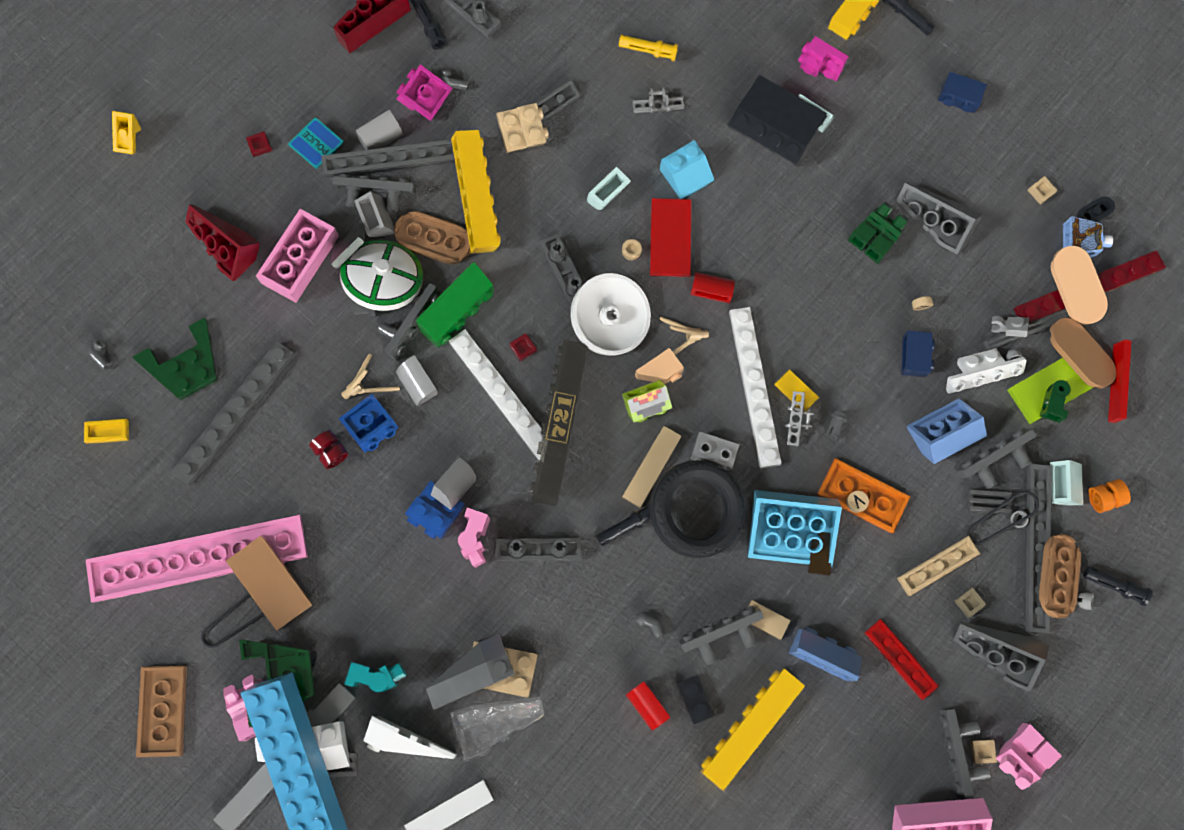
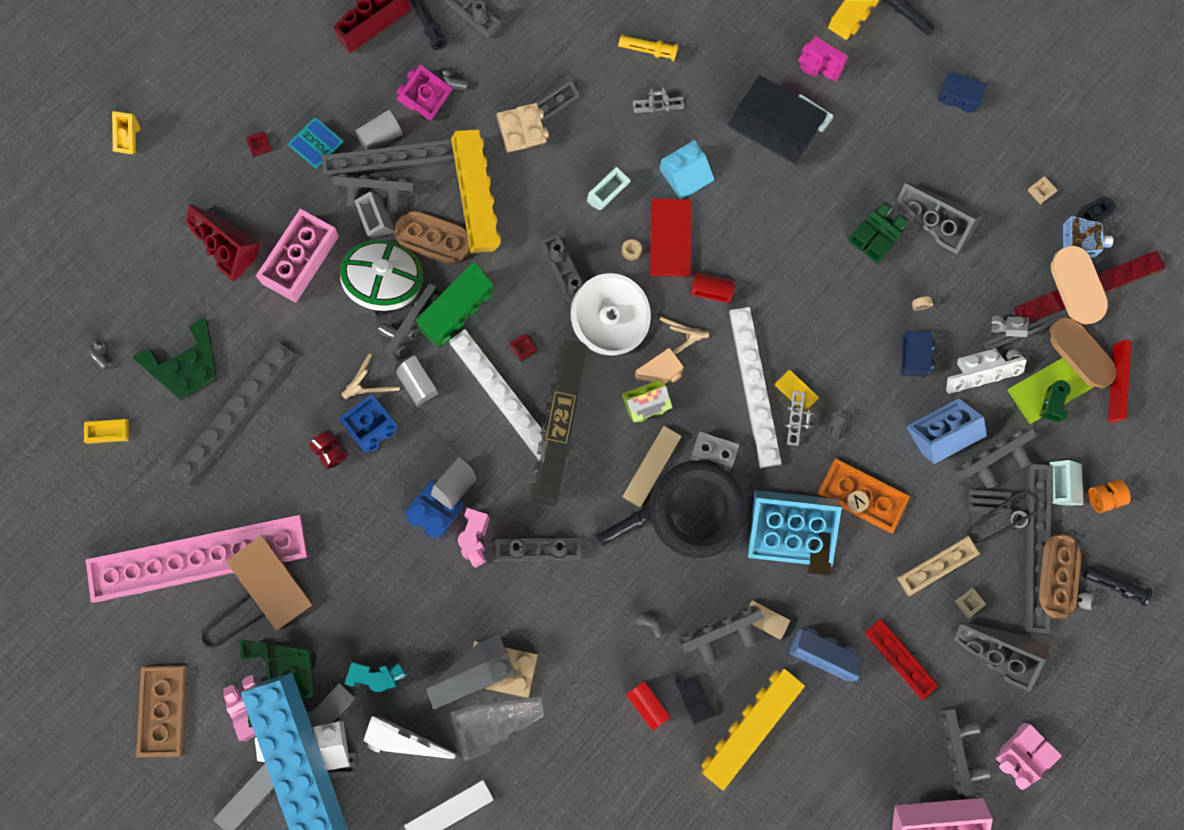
pearl dark grey tile [331,221,365,268] -> none
tan tile [970,740,997,764] -> none

